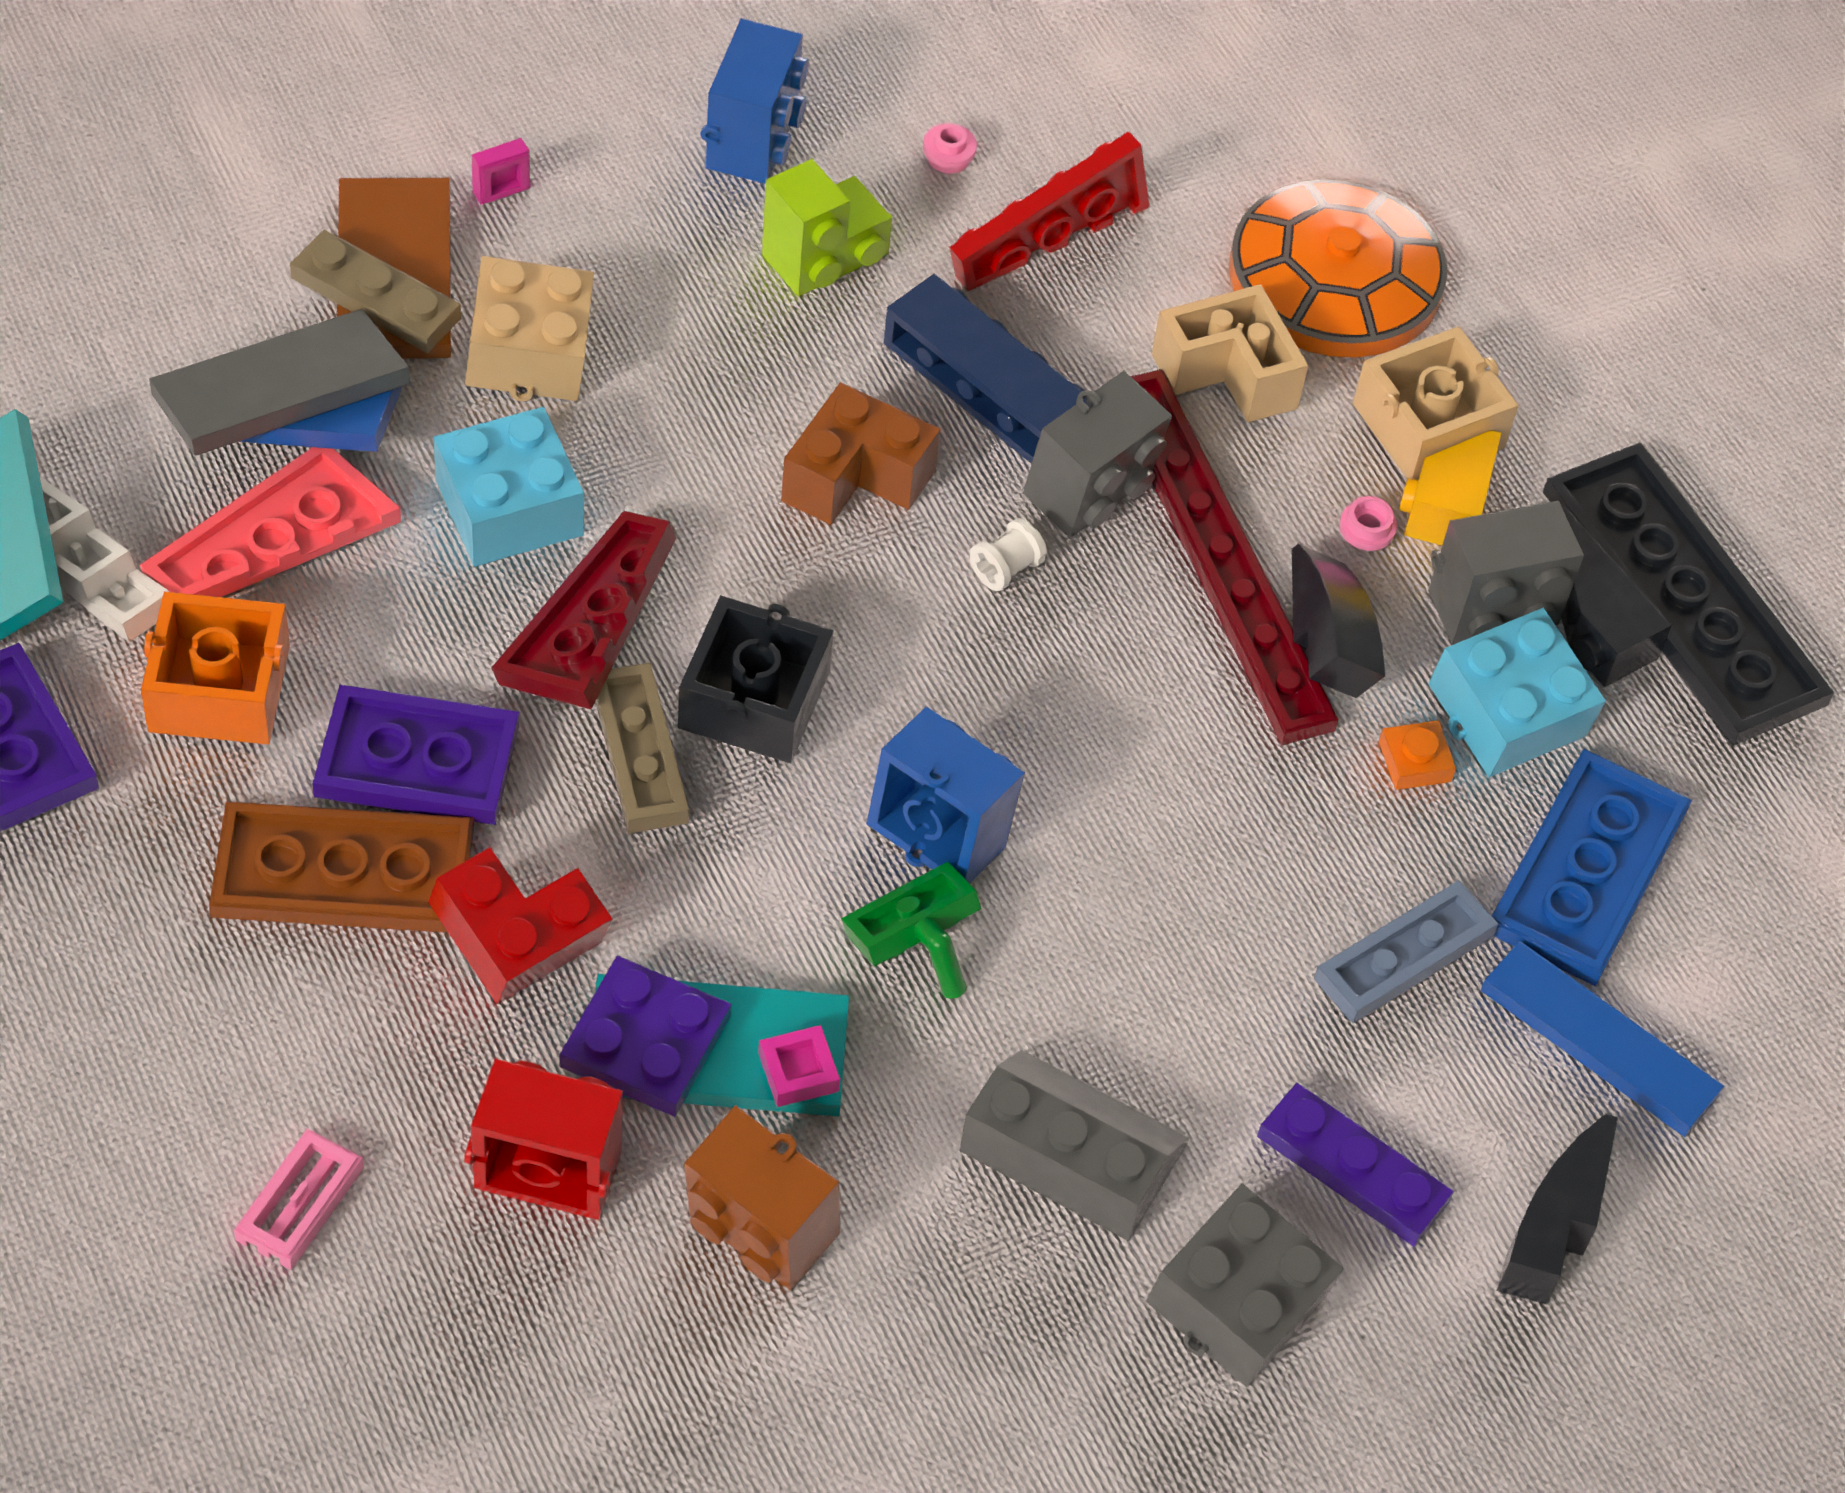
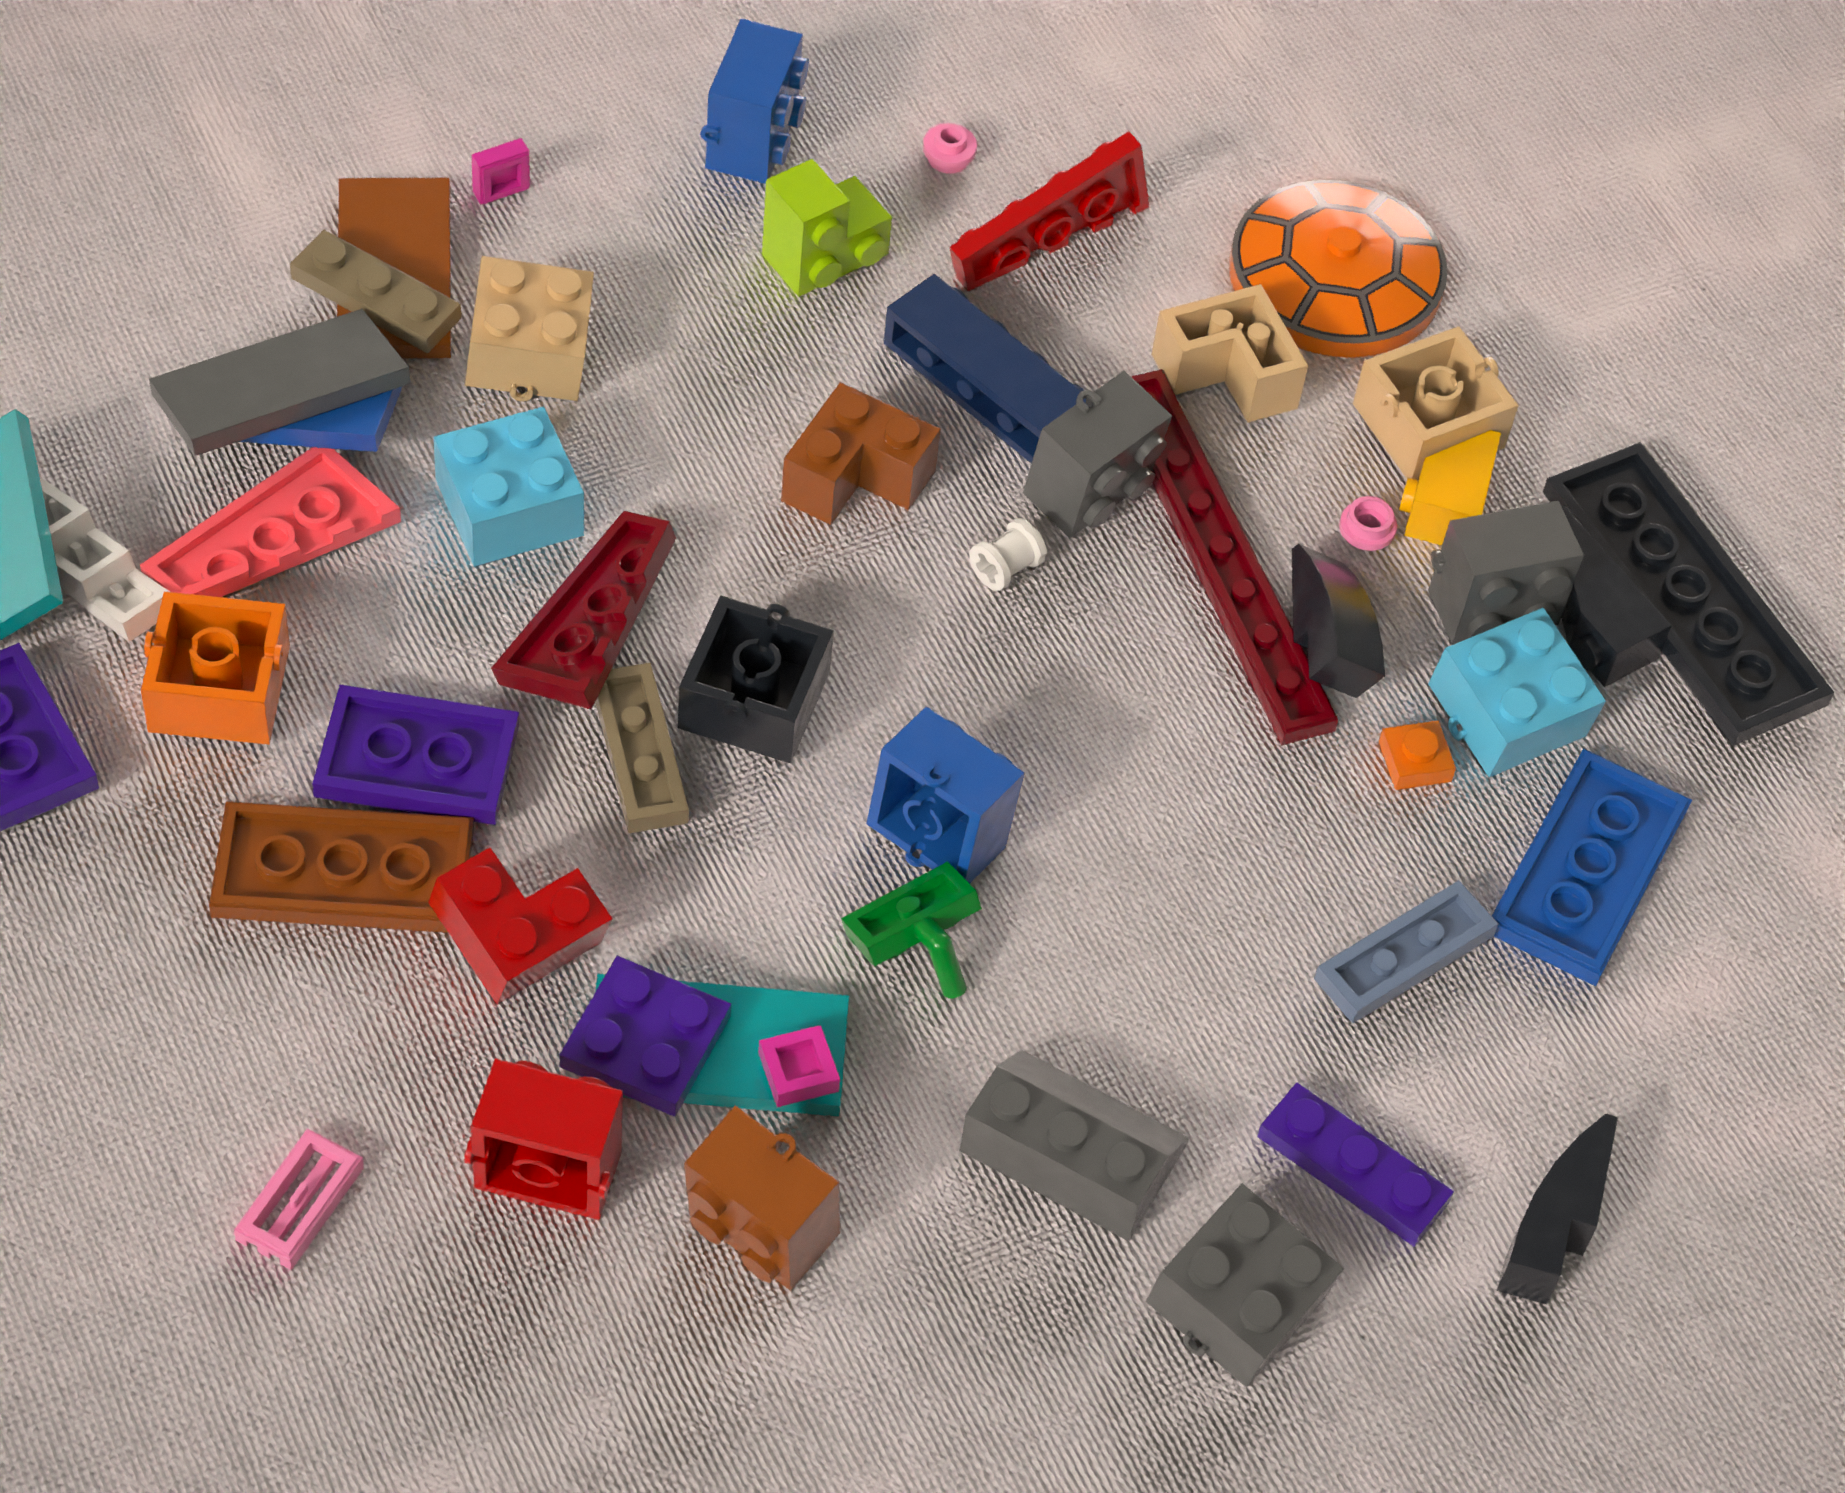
blue tile [1481,941,1724,1137] -> none

